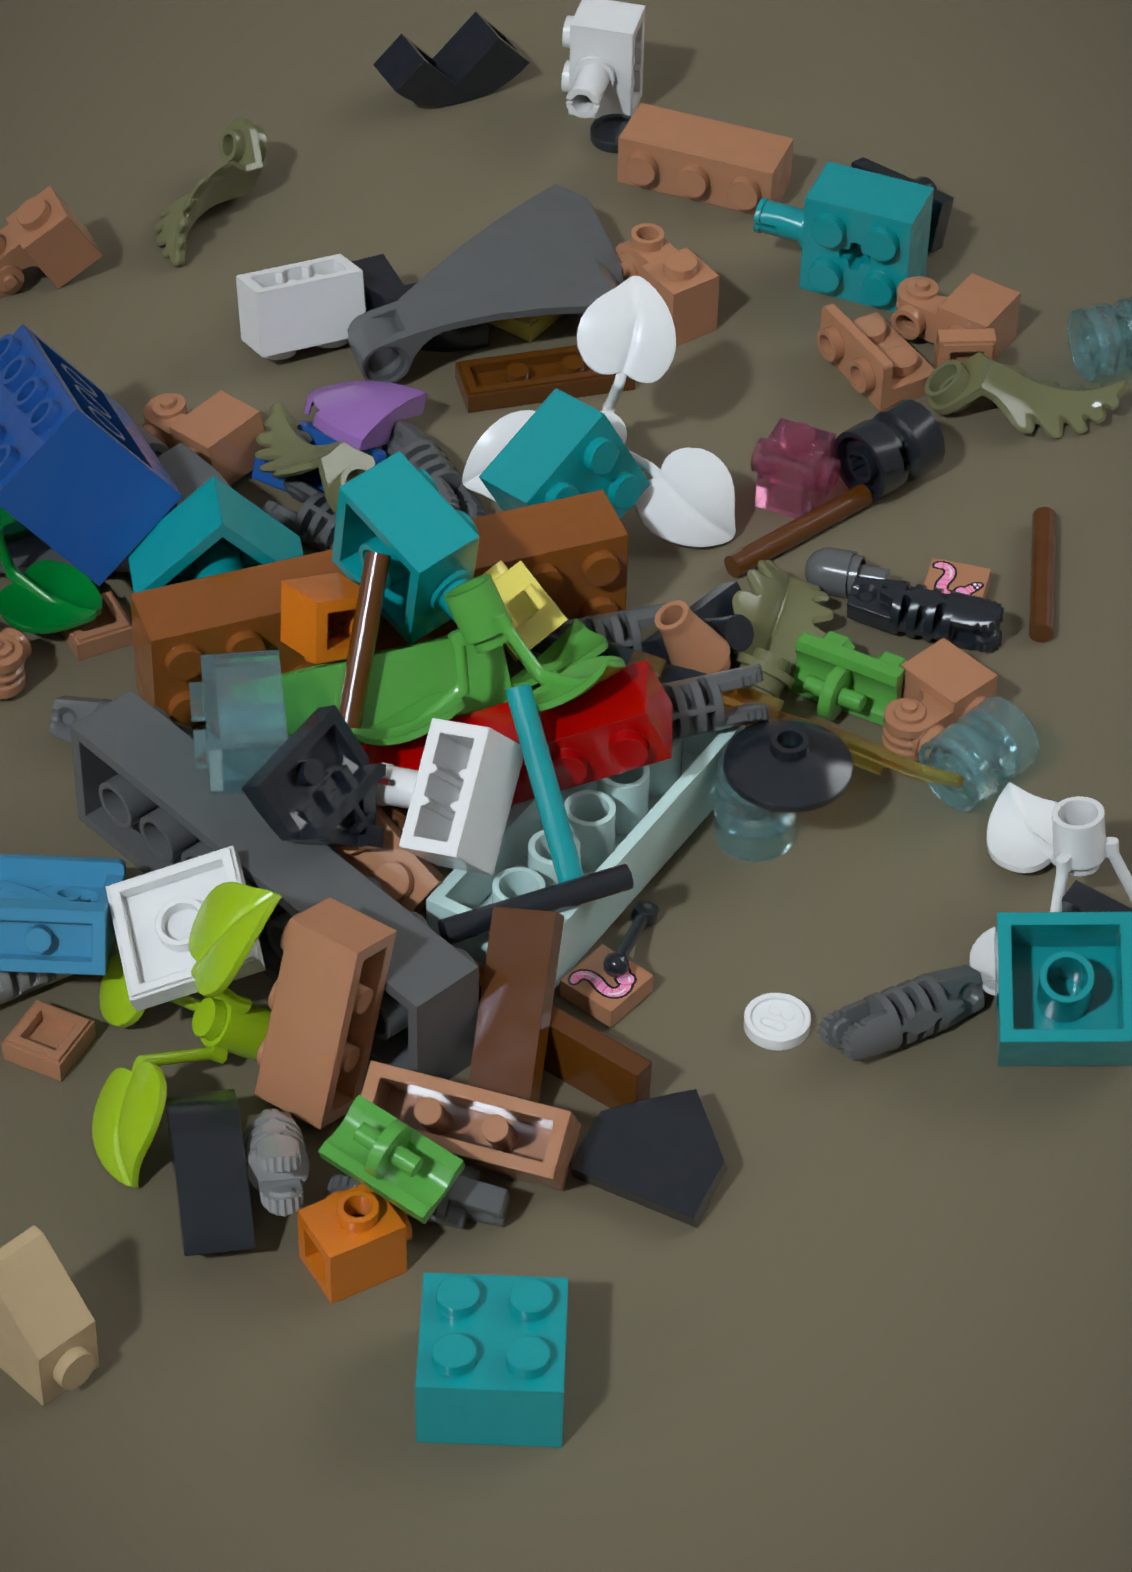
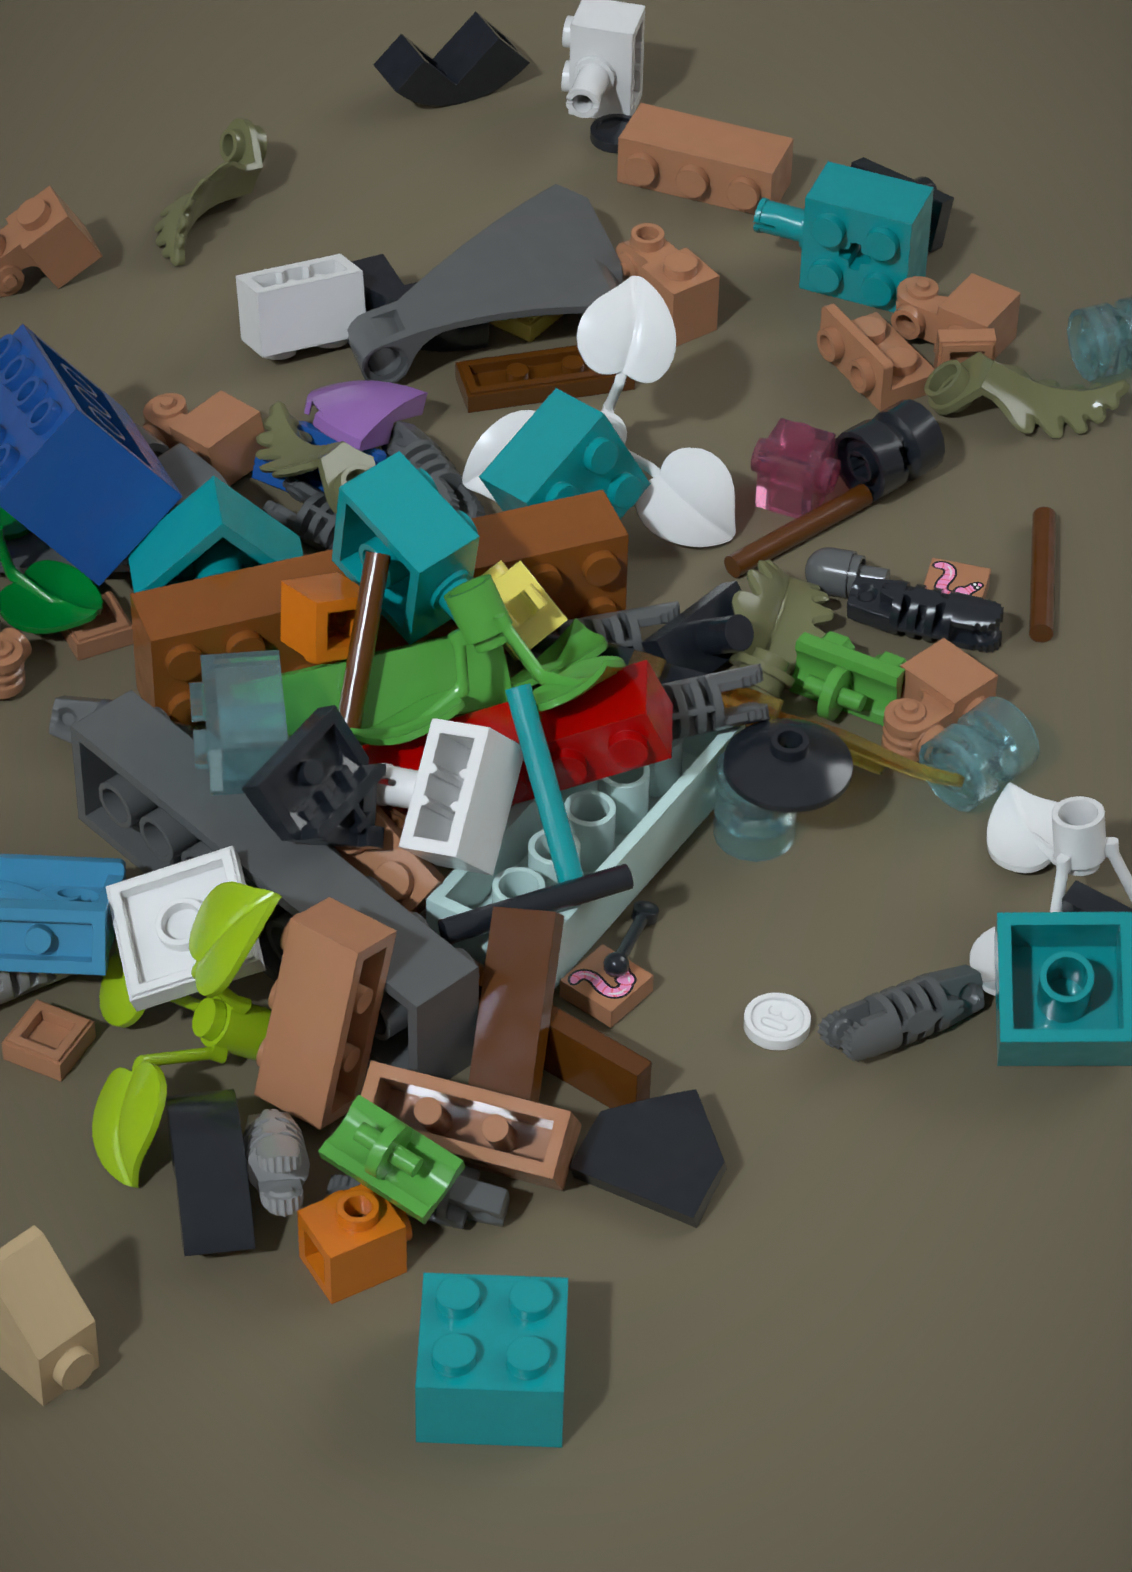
nougat cone [654,600,731,674] -> none

